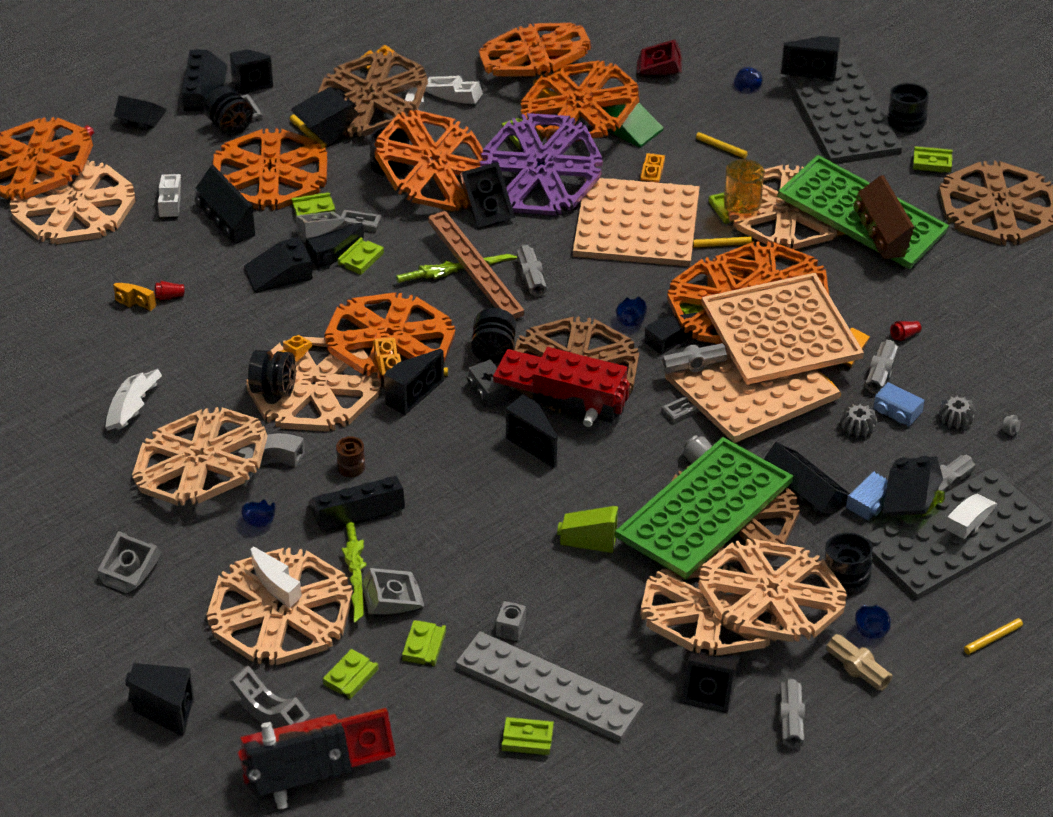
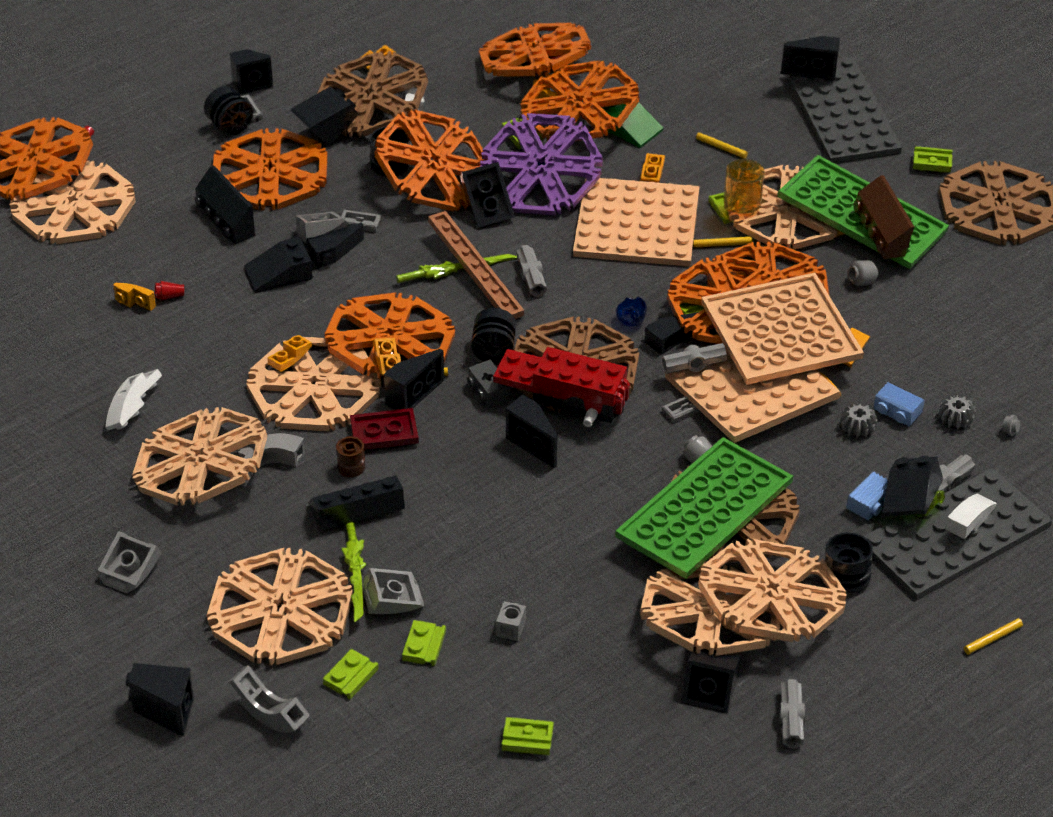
black slope [114,95,166,129] -> none
white slope [158,174,181,217] -> none
black slope [182,49,228,111] -> none
piece [238,708,396,809] -> none
clear blue hair [241,499,276,527] -> none
black wheel [248,350,296,396] -> none
white slope [251,546,302,608] -> none
yellow bar [289,115,327,148] -> none
lime plate [292,192,336,216] -> none
lime plate [338,237,384,275] -> none
white slope [425,76,483,104] -> none
light grey plate [456,631,643,742] -> none
lime slope [557,506,618,553] -> none
dark red slope [637,39,682,76] -> none
clear blue hair [733,67,763,92] -> none
black slope [764,442,850,515] -> none
tan piece [826,634,893,691] -> none
clear blue hair [855,604,891,639] -> none
light grey piece [865,340,898,394] -> none
black wheel [888,83,929,130] -> none
red cone [890,321,922,341] -> none
none -> dark red plate [350,408,419,450]
none -> light grey head [847,260,878,286]

